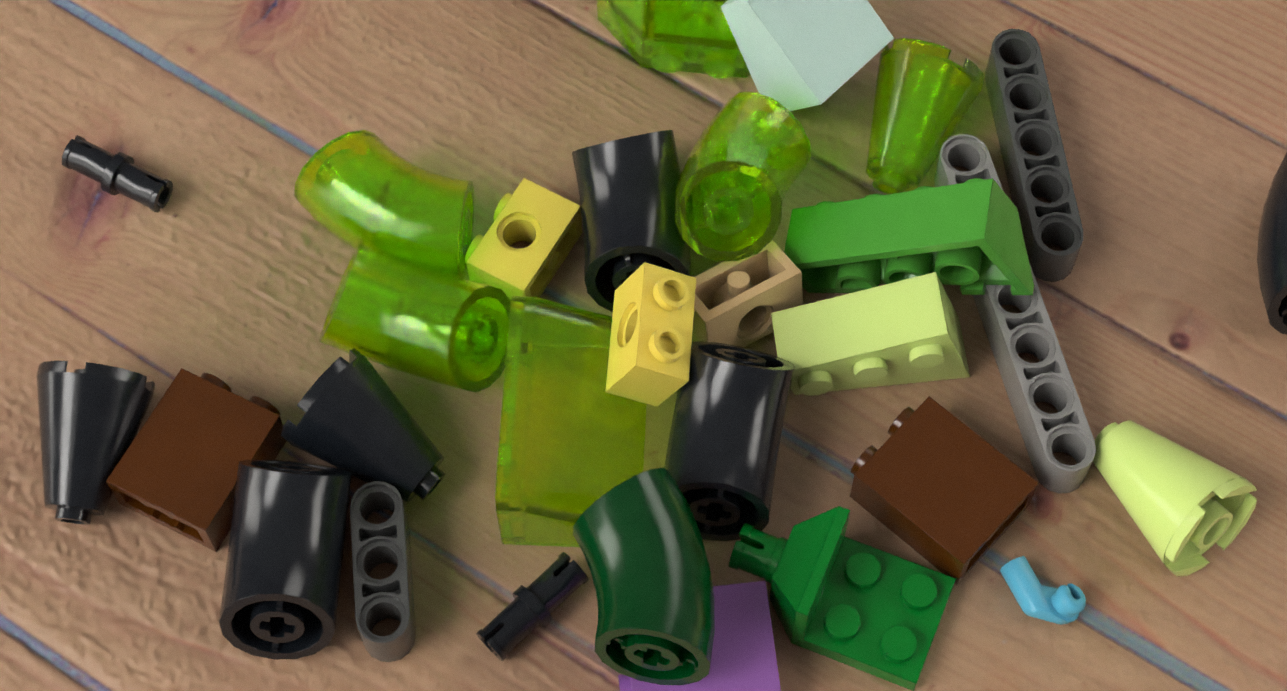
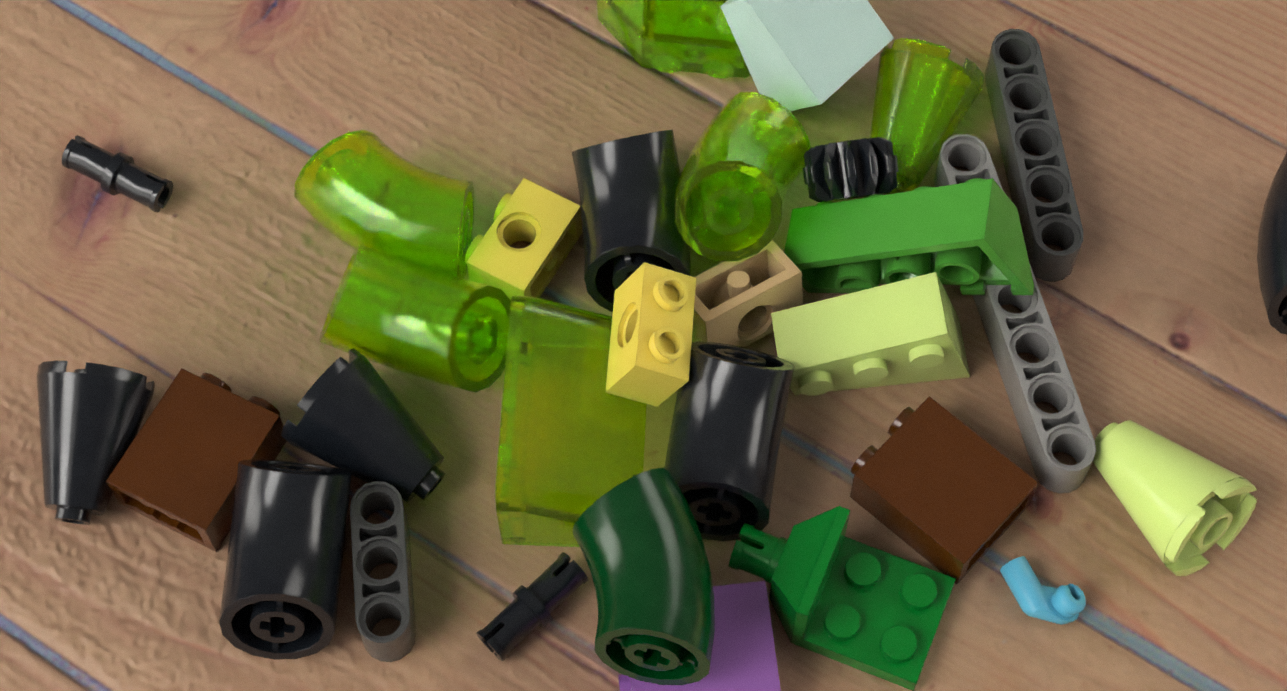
none -> black gear [803,137,899,202]

